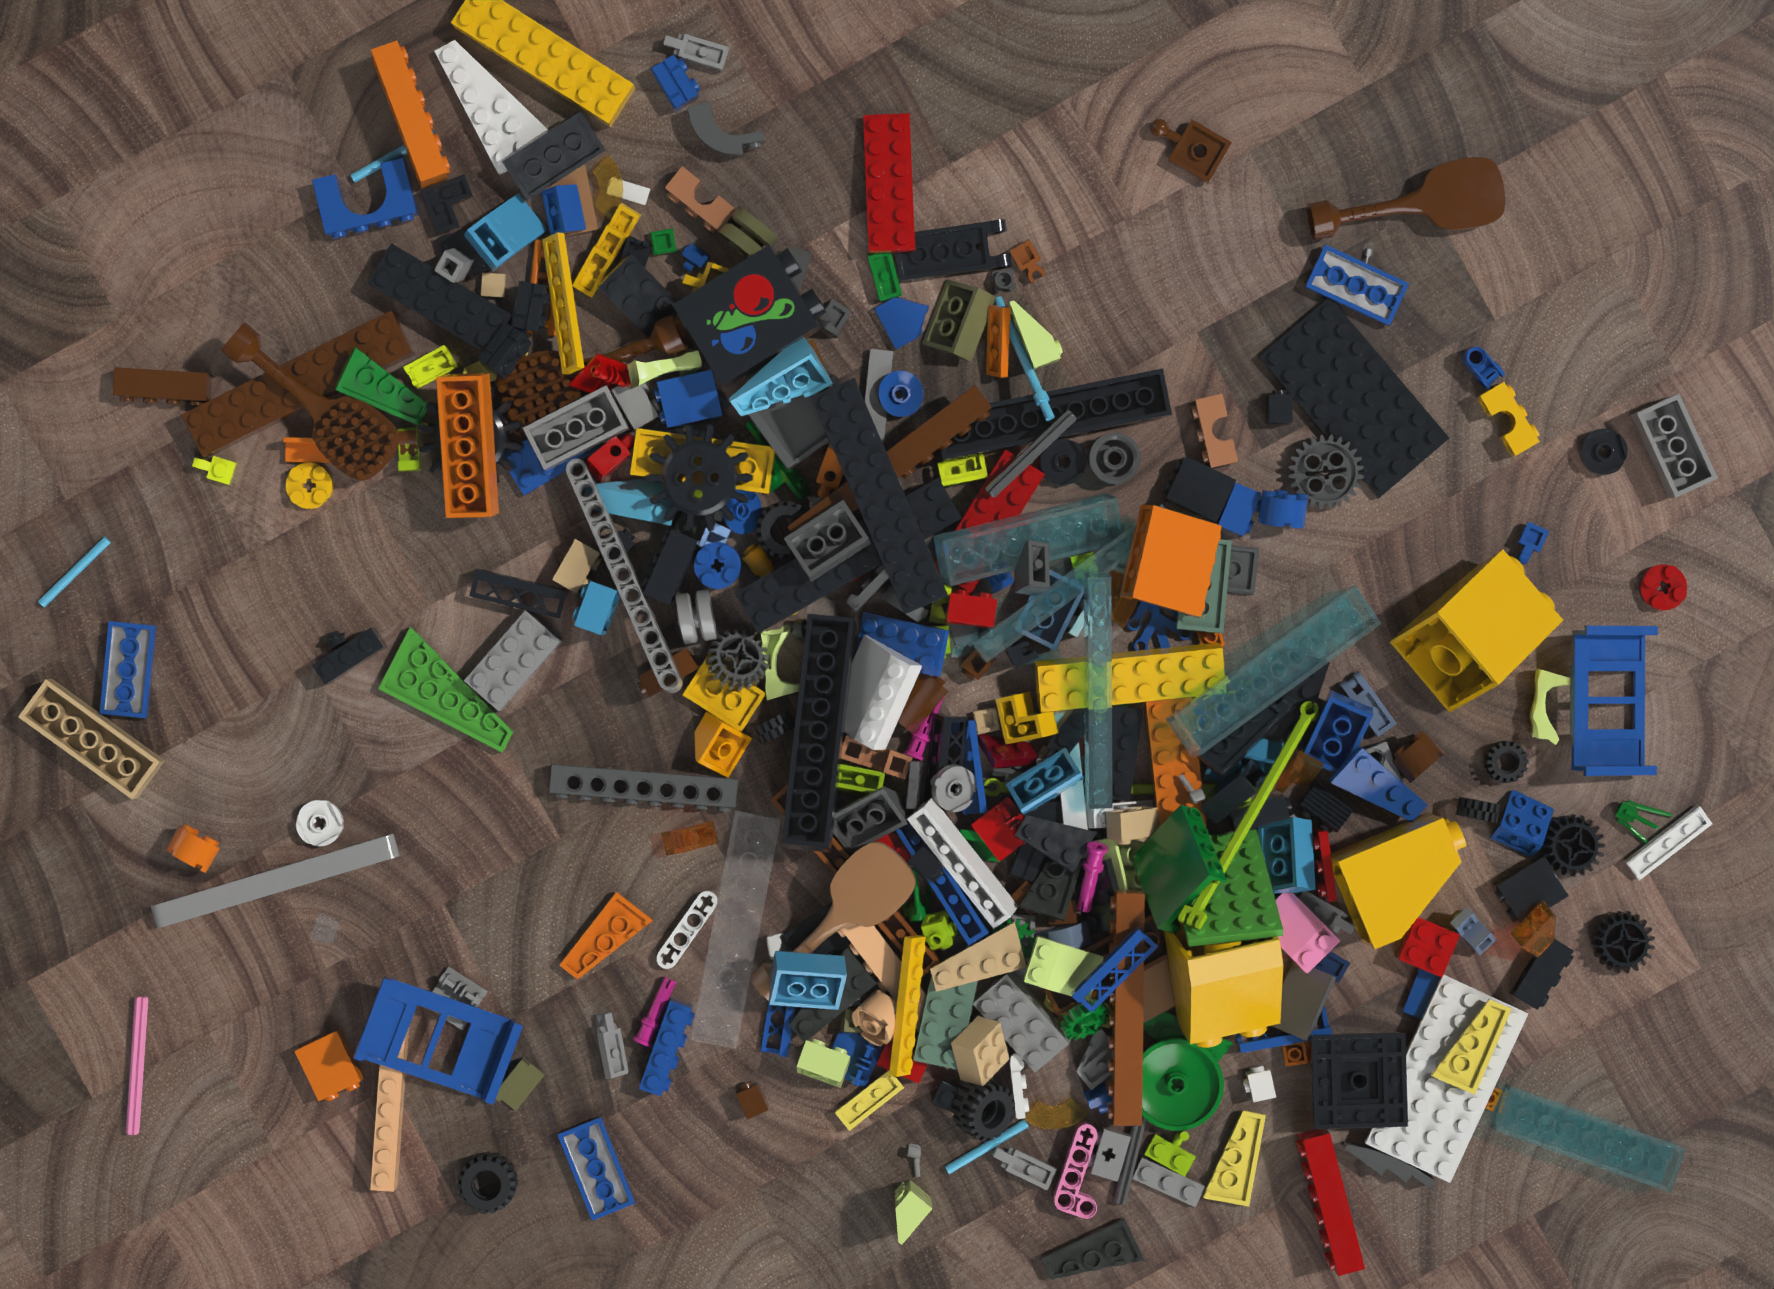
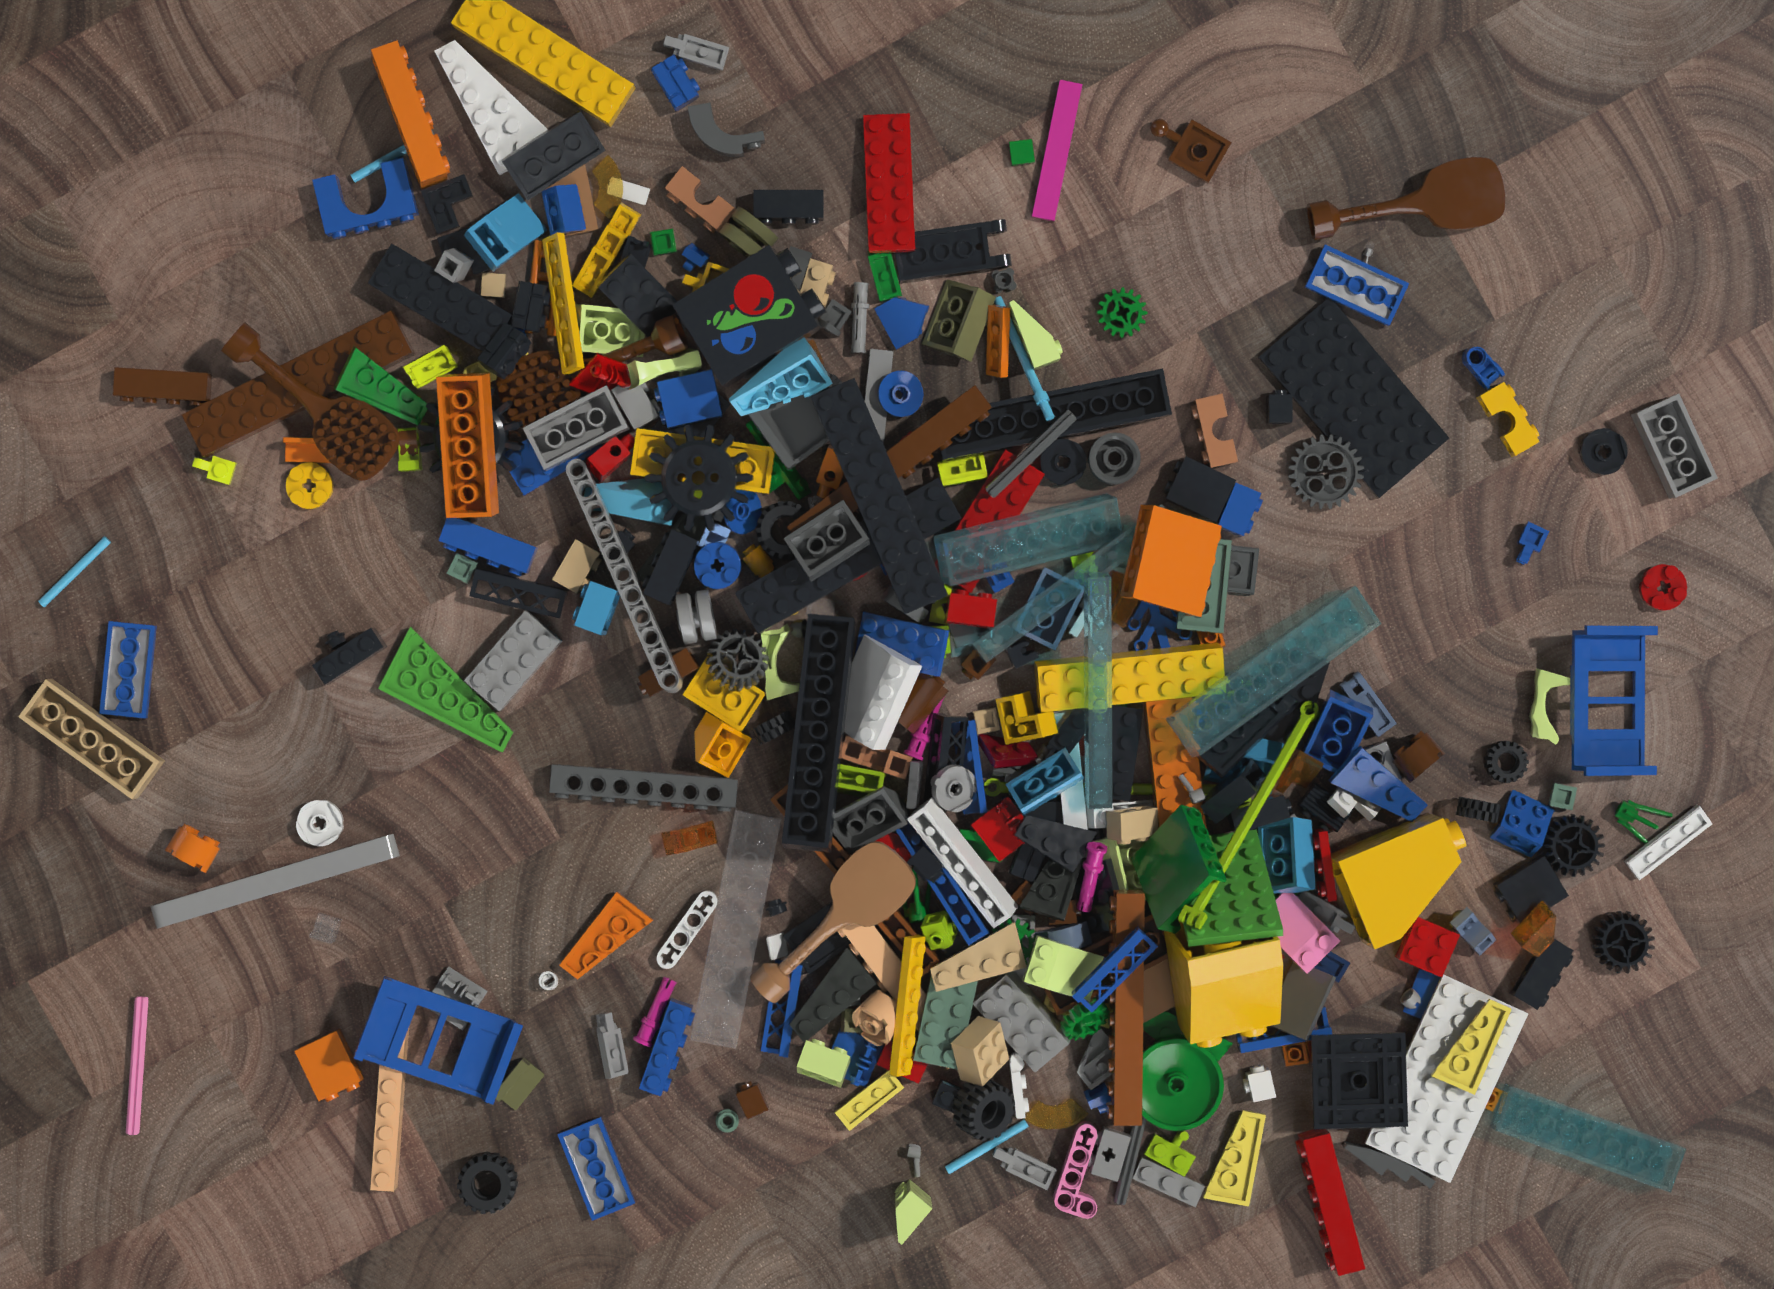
dark azure slope [769,951,847,1010] -> none
light grey hinge [846,564,889,612] -> none
dark orange plate [1009,239,1046,283] -> none
dark grey slope [1014,540,1050,596] -> none
pearl dark grey wing [1041,1218,1145,1280] -> none
blue brick [1258,489,1308,528] -> none
yellow slope [1390,549,1563,713] -> none
none -> blue brick [438,518,538,576]
none -> sand green plate [446,553,478,584]
none -> white hinge [539,971,558,990]
none -> yellowish green slope [575,304,645,357]
none -> sand green plate [716,1109,739,1133]
none -> black brick [753,190,824,225]
none -> black plate [765,898,788,917]
none -> tan brick [800,258,836,308]
none -> light grey pin [851,282,870,353]
none -> green tile [1009,139,1035,166]
none -> dark pink tile [1032,80,1083,222]
none -> green gear [1097,287,1148,339]
none -> white plate [1327,787,1382,821]
none -> light grey hinge [1400,988,1421,1009]
none -> sand green plate [1548,783,1577,810]

